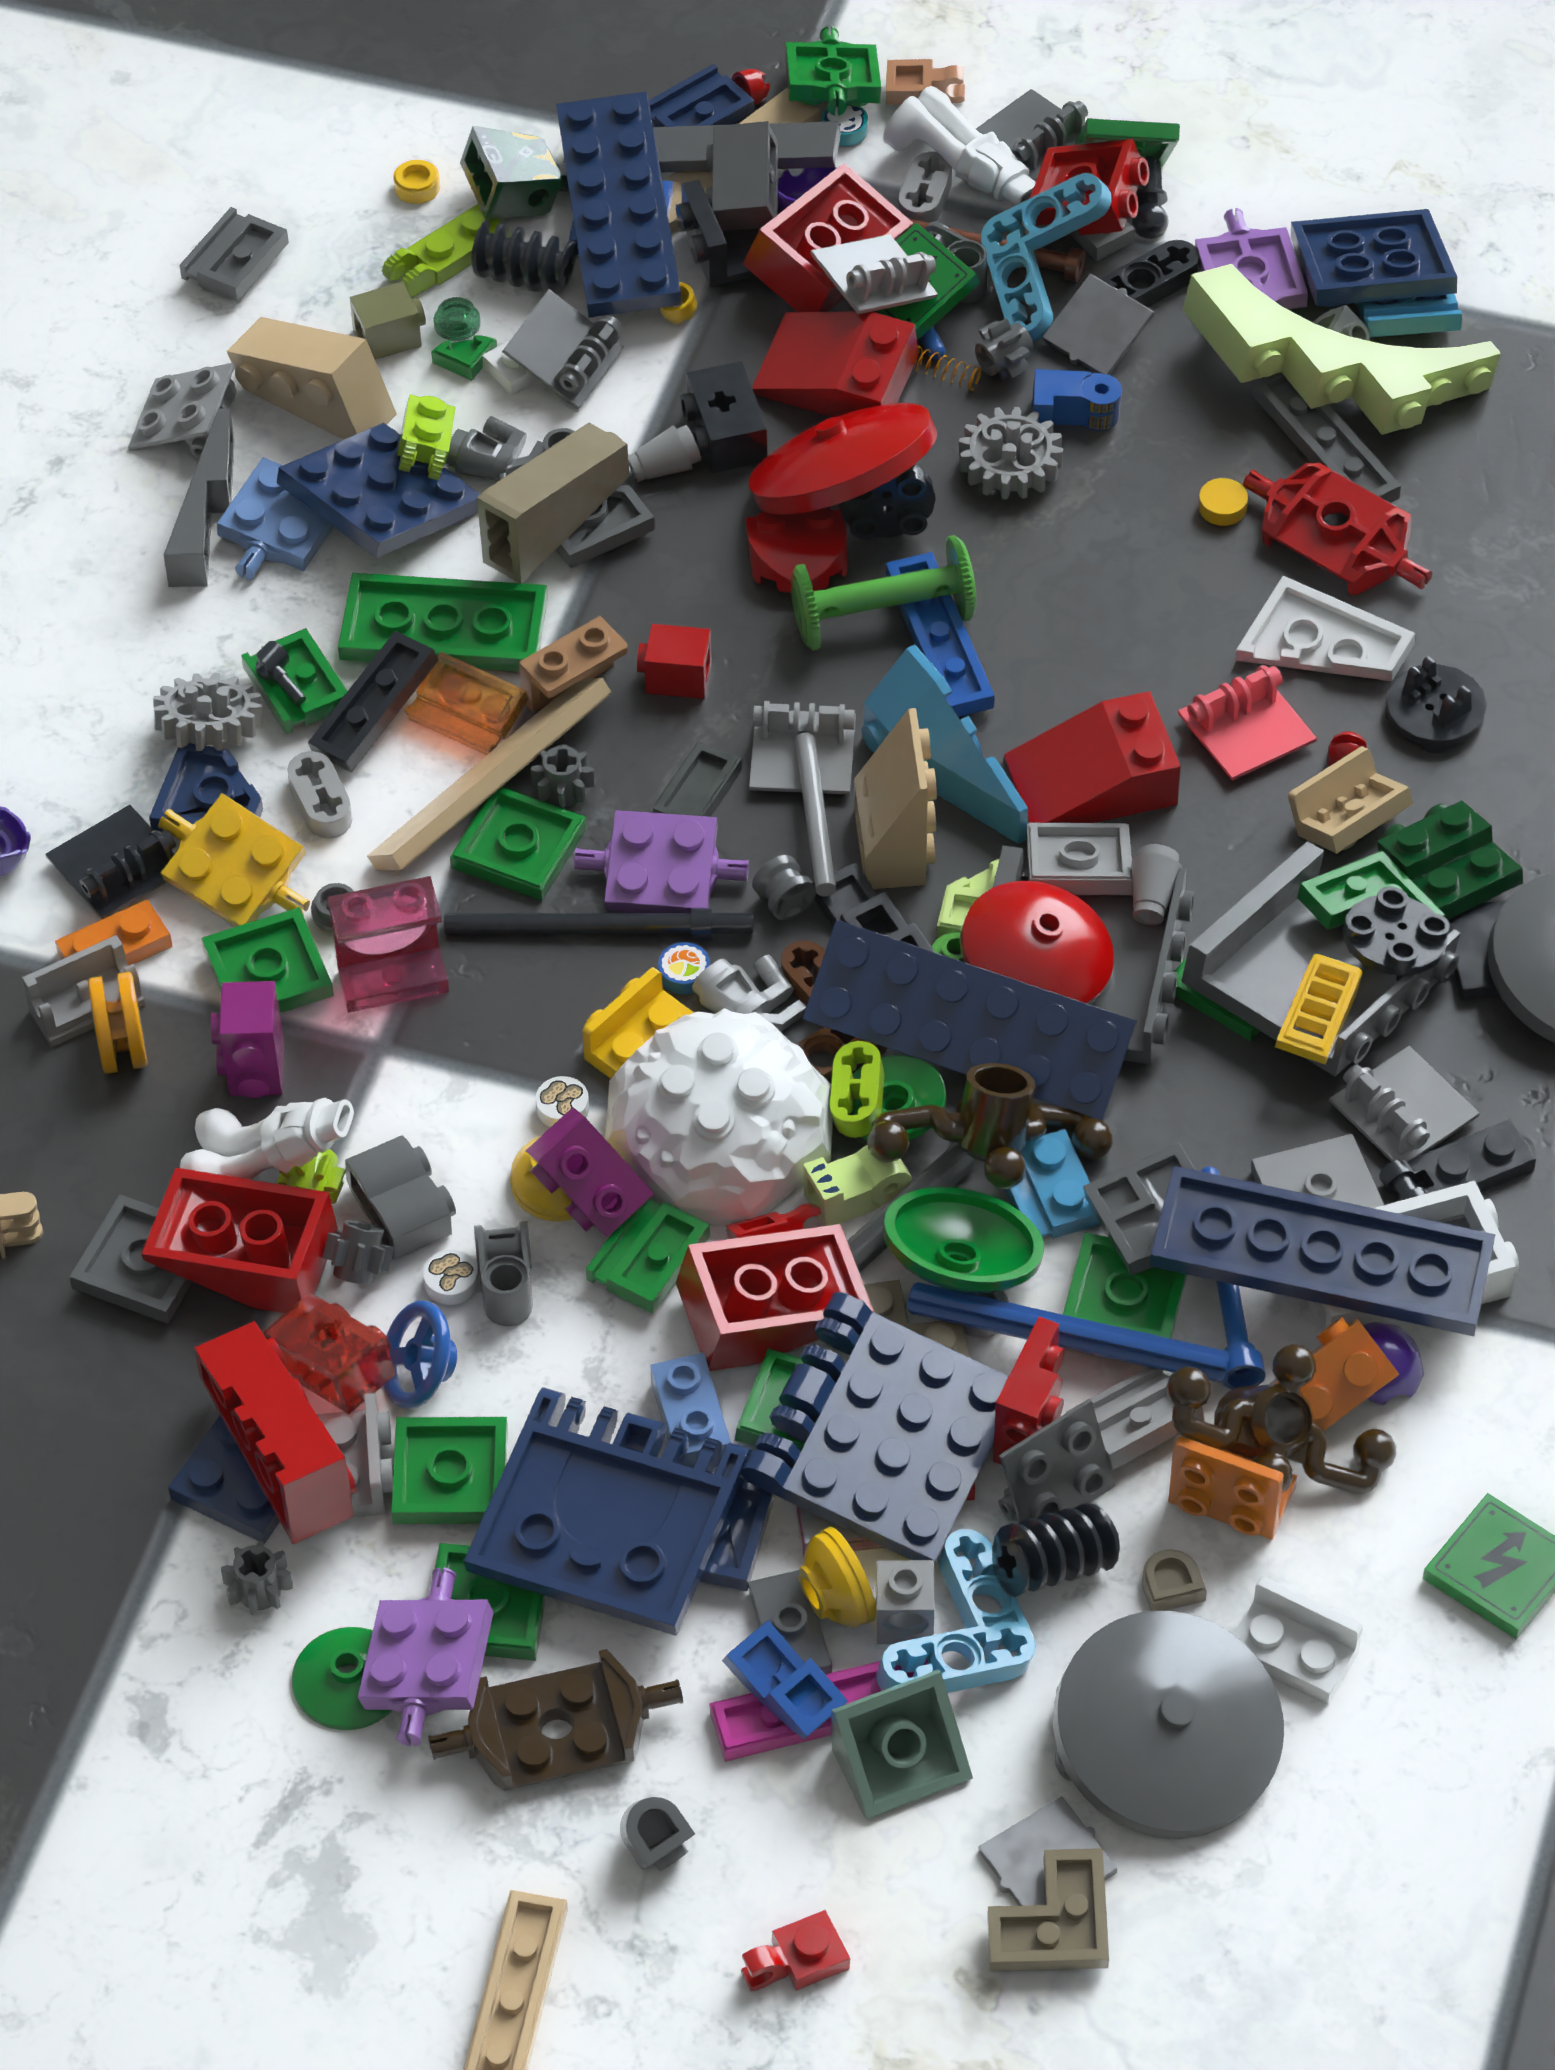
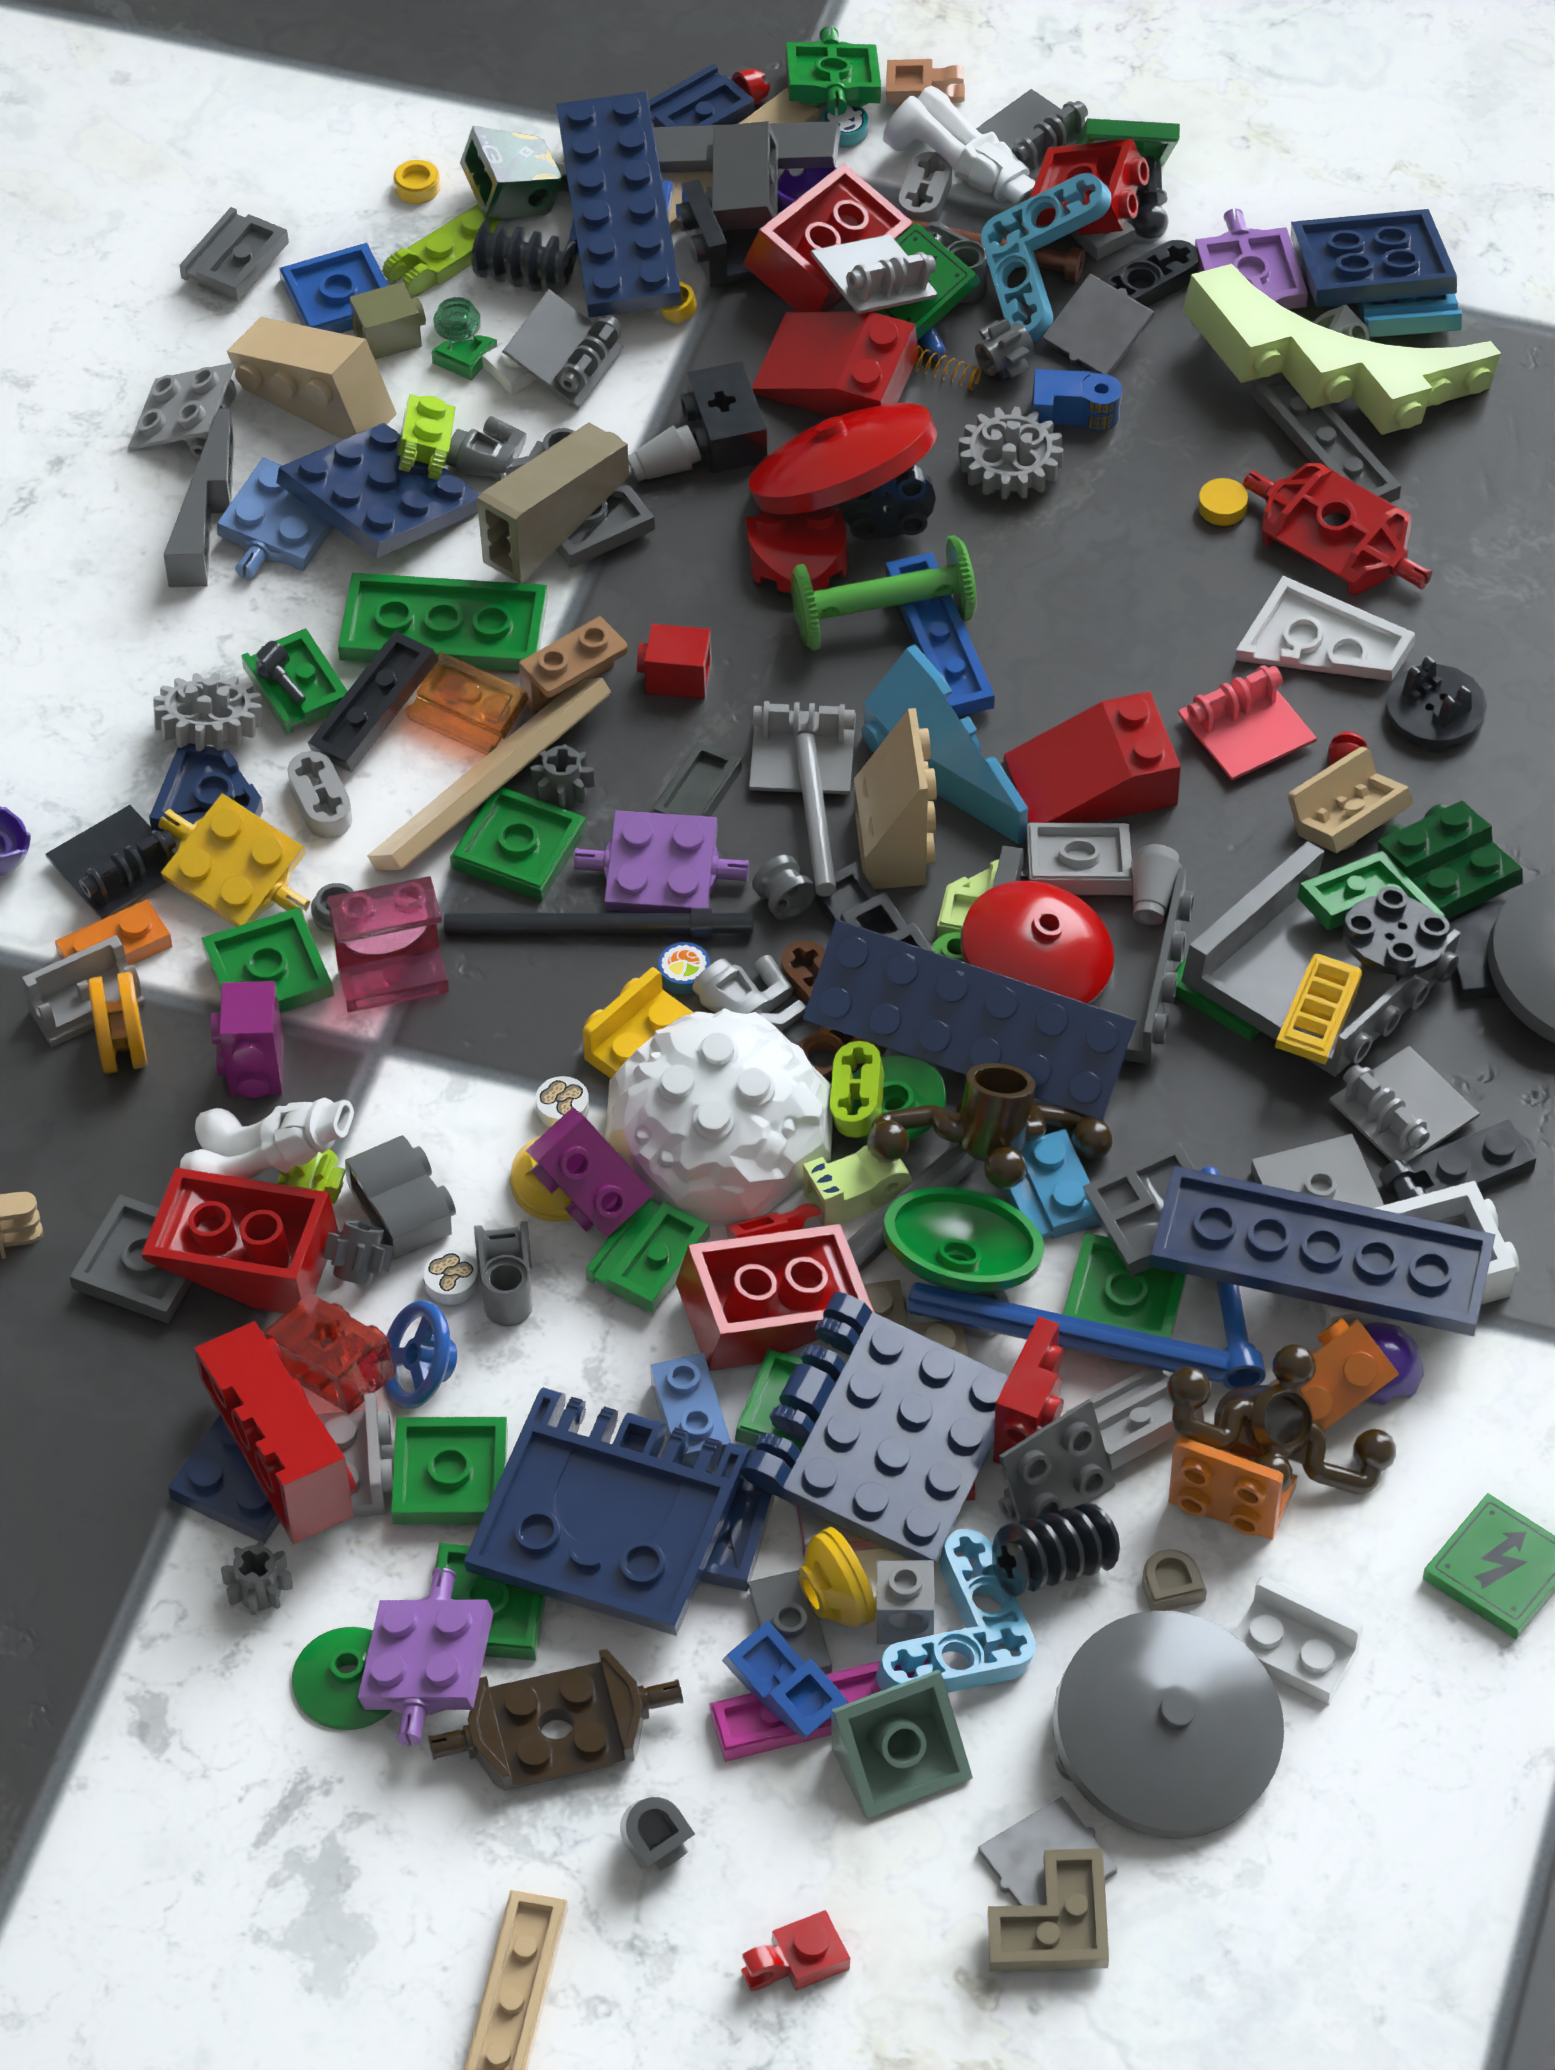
none -> blue tile [279,243,388,333]

